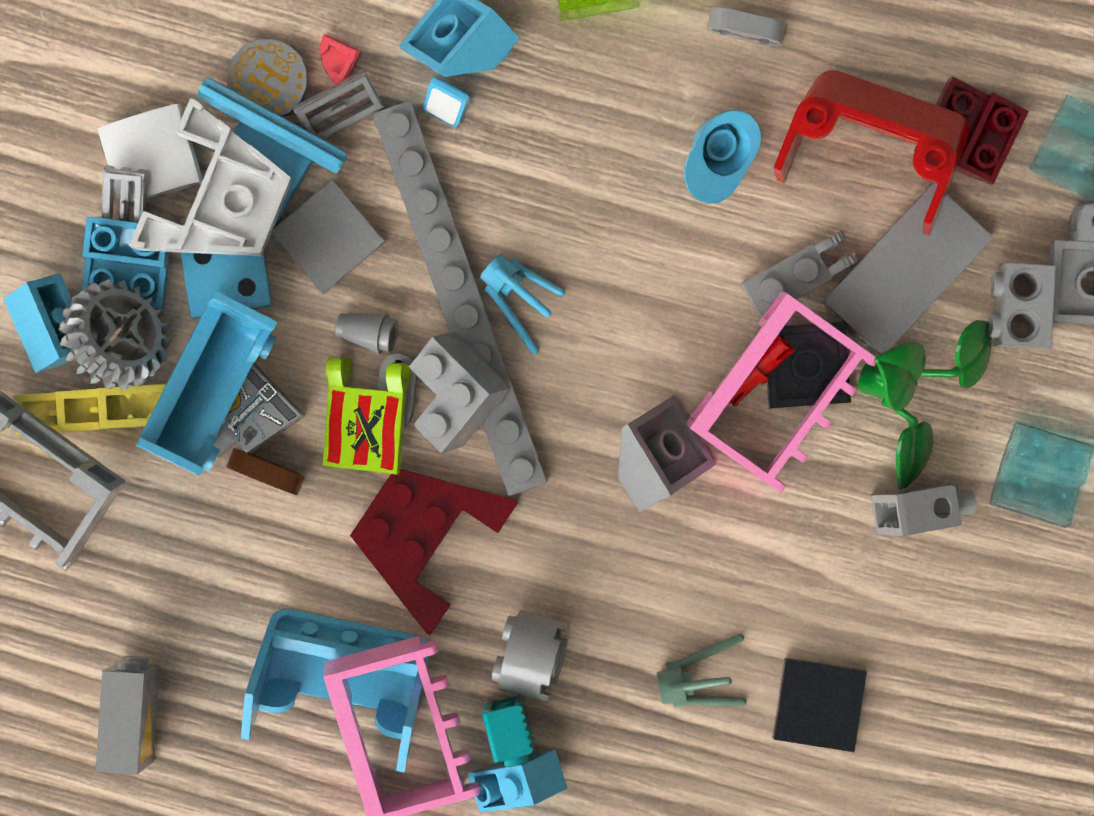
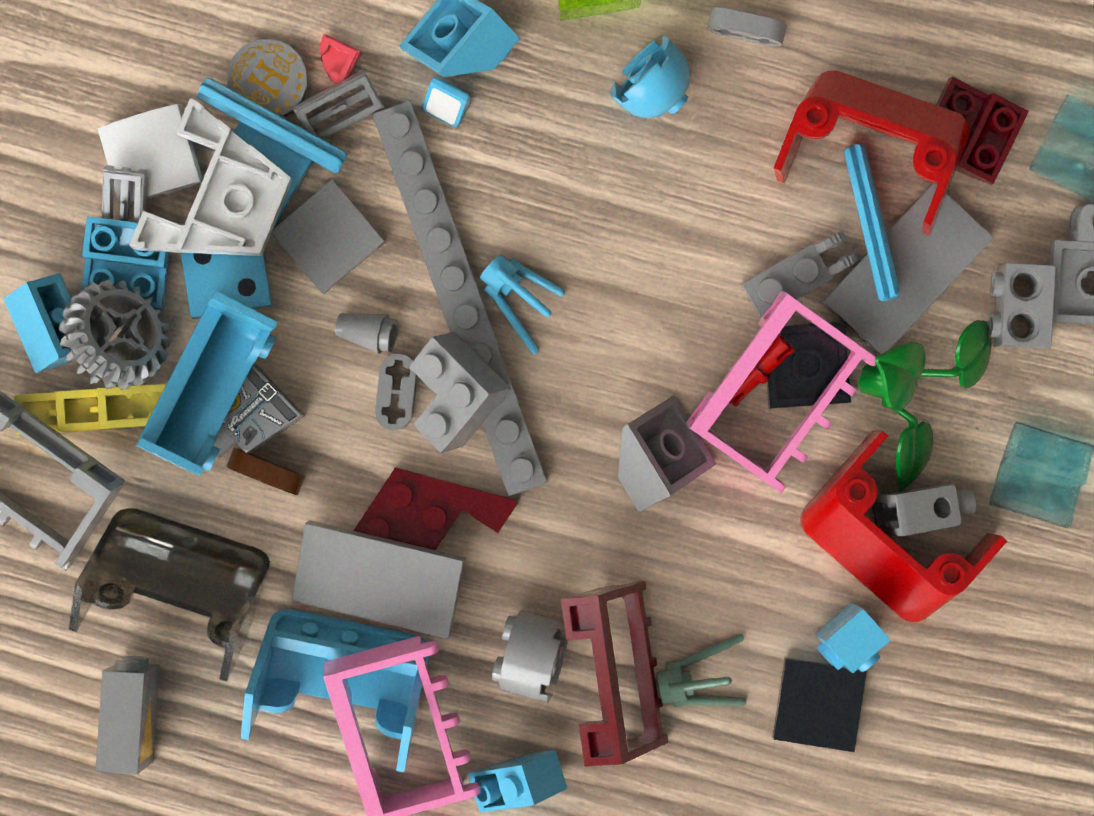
lime flag [322,357,412,475] -> none
teal brick [482,695,534,767] -> none
medium azure piece [684,110,761,204] -> none
none -> clear smoke windscreen [69,508,270,682]
none -> light grey tile [292,520,466,639]
none -> dark red hinge [561,581,669,767]
none -> medium azure cylinder [610,36,691,119]
none -> red windscreen [800,431,1007,622]
none -> medium azure brick [815,603,891,673]
none -> medium azure axle [844,144,900,301]

